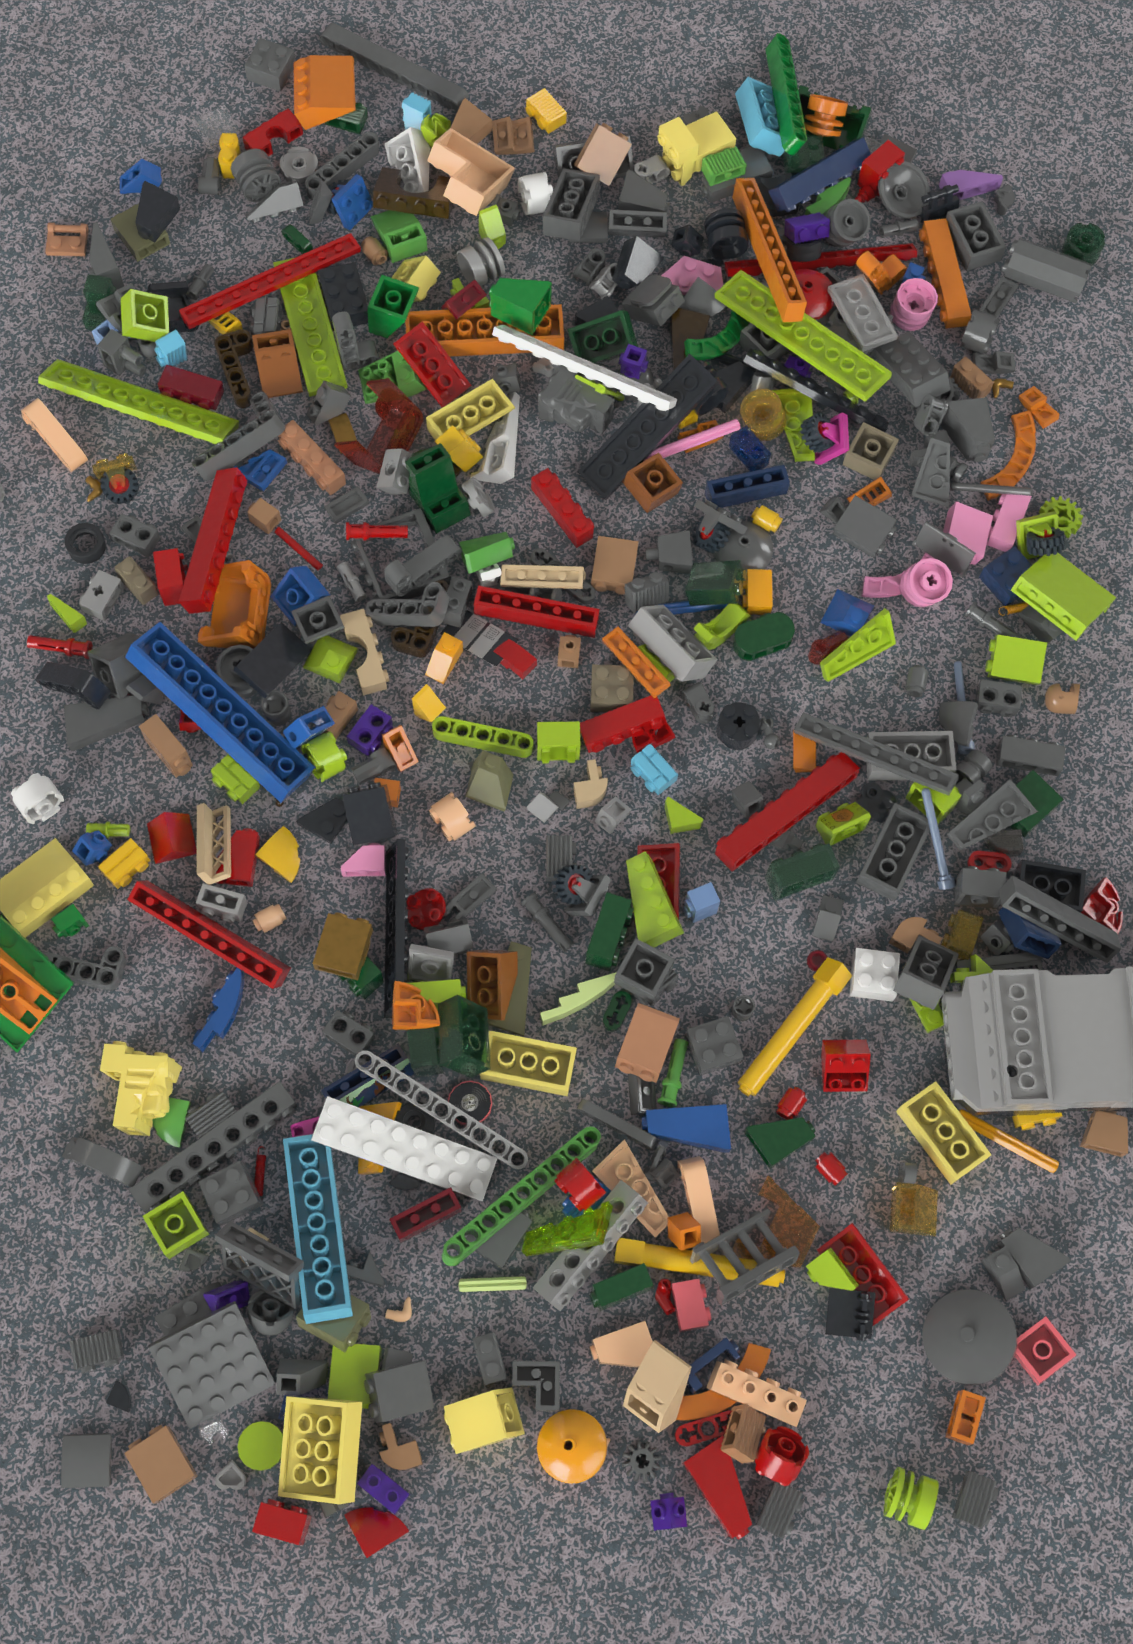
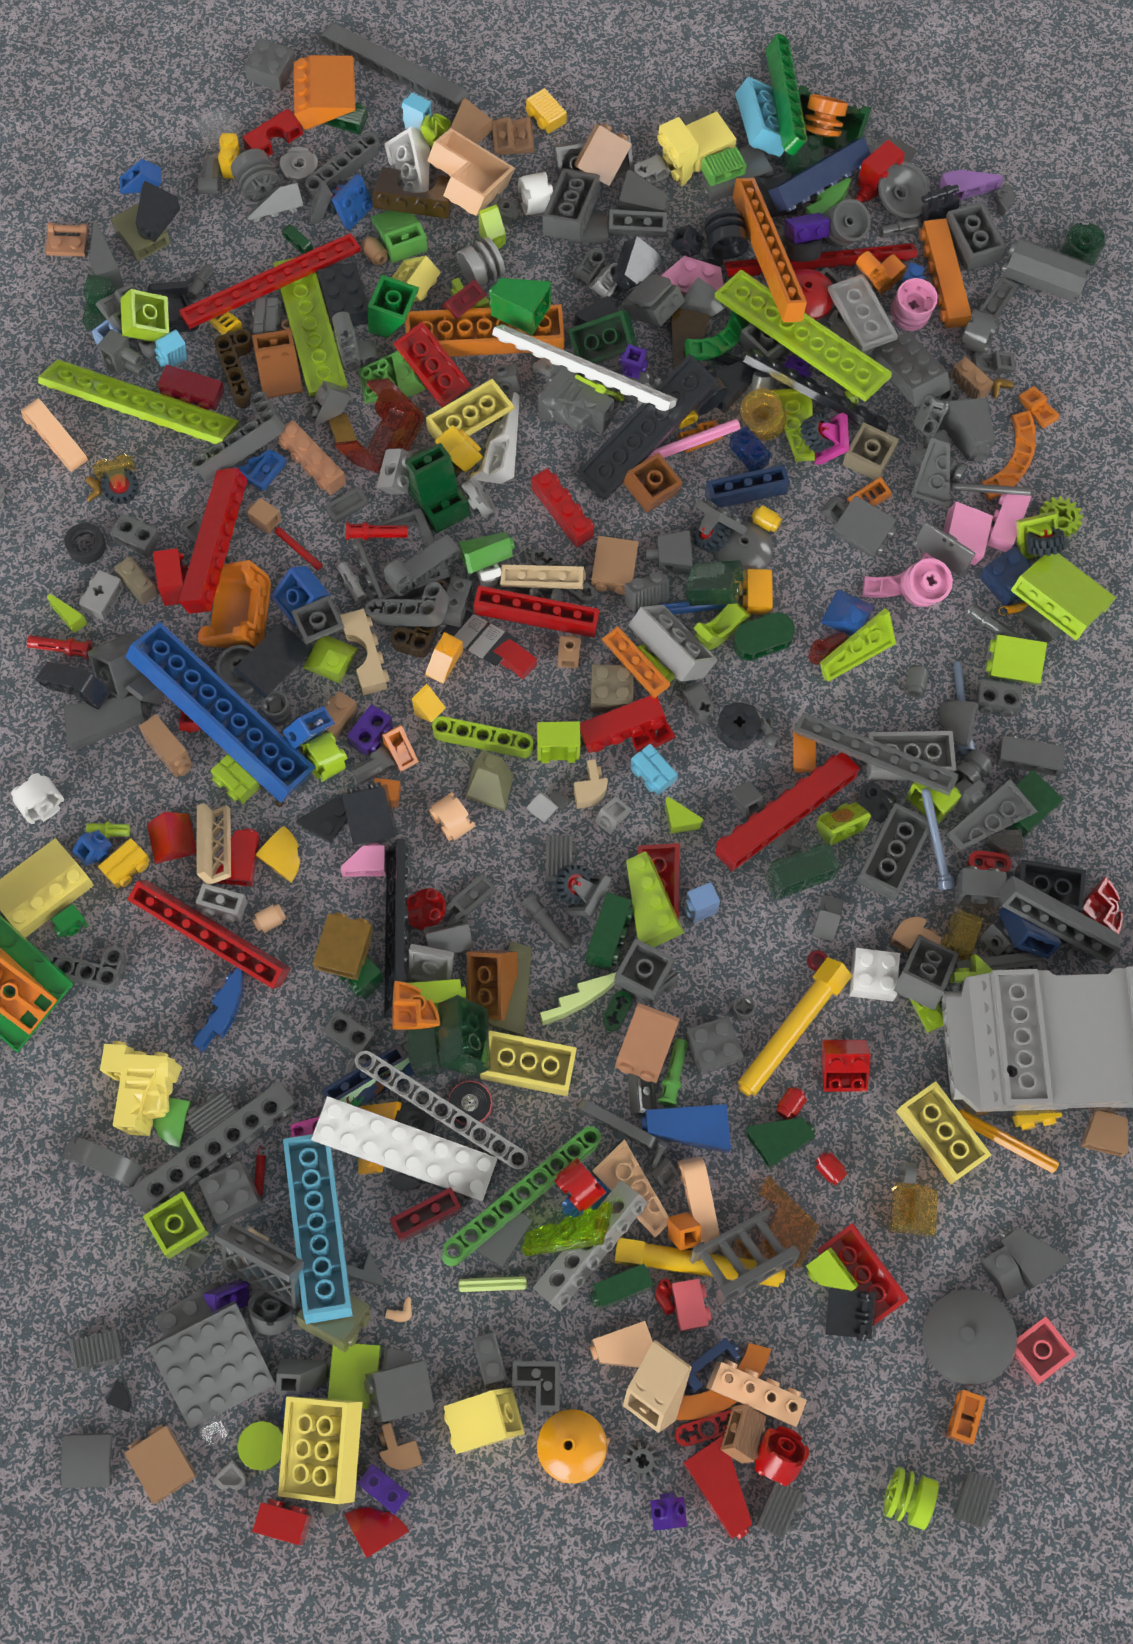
medium nougat helmet [1045,683,1080,714] -> none

